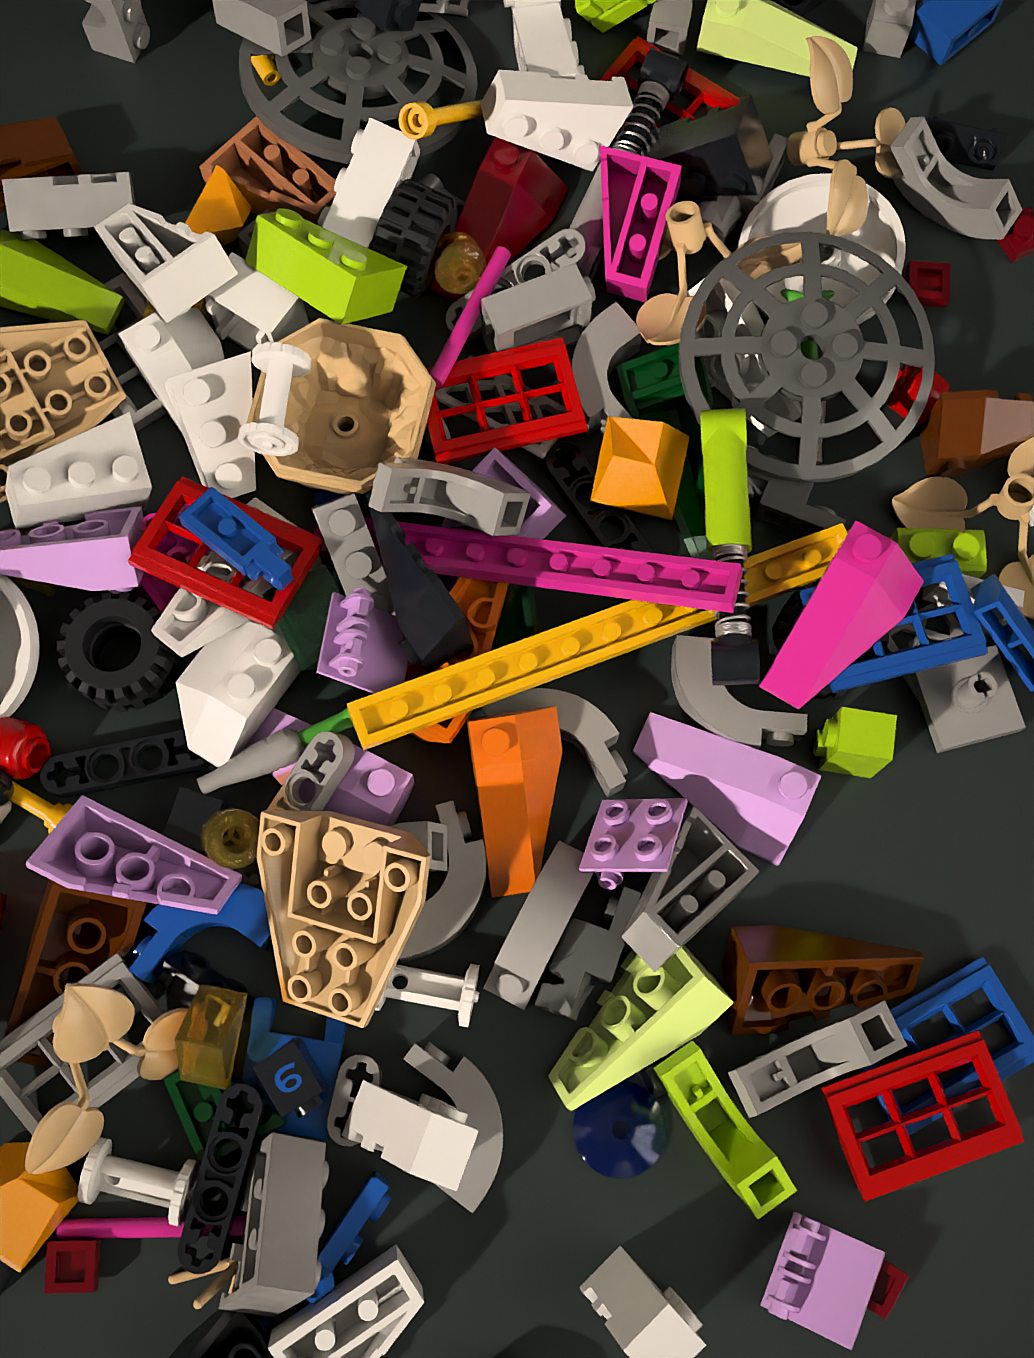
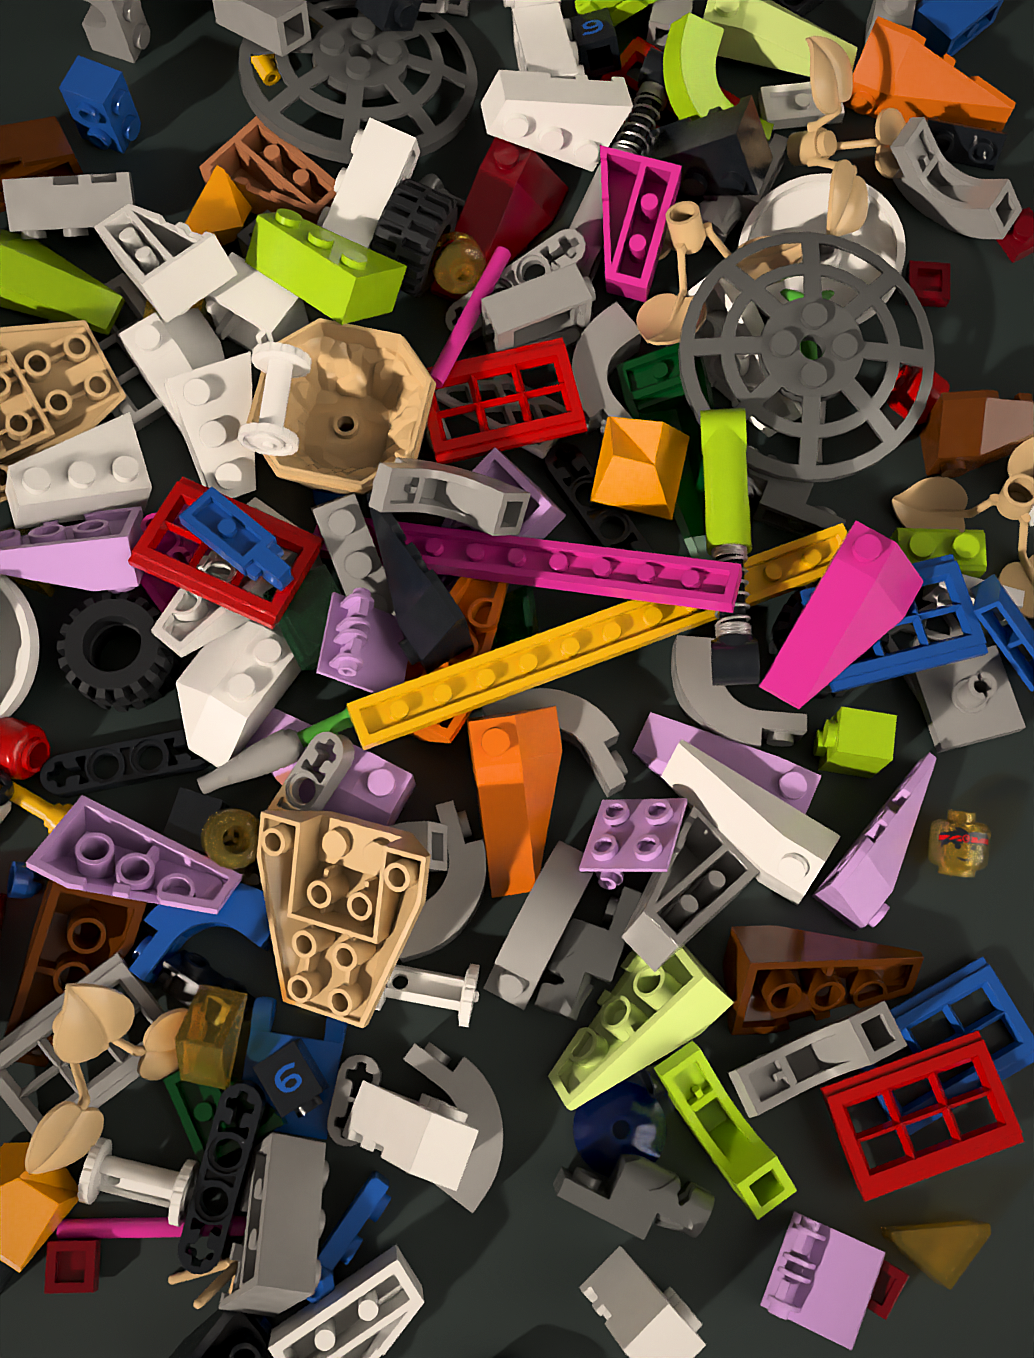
yellow piece [399,99,483,140] -> none
none -> blue hinge [7,861,43,899]
none -> blue brick [59,55,141,154]
none -> dark grey plate [553,1154,715,1240]
none -> black brick [570,7,622,79]
none -> white wedge [661,739,841,906]
none -> lime arch [663,12,774,141]
none -> white plate [758,82,845,130]
none -> lavender wedge [812,752,937,931]
none -> orange wedge [843,16,1016,132]
none -> clear yellow slope [881,1219,991,1290]
none -> clear yellow head [928,810,991,877]

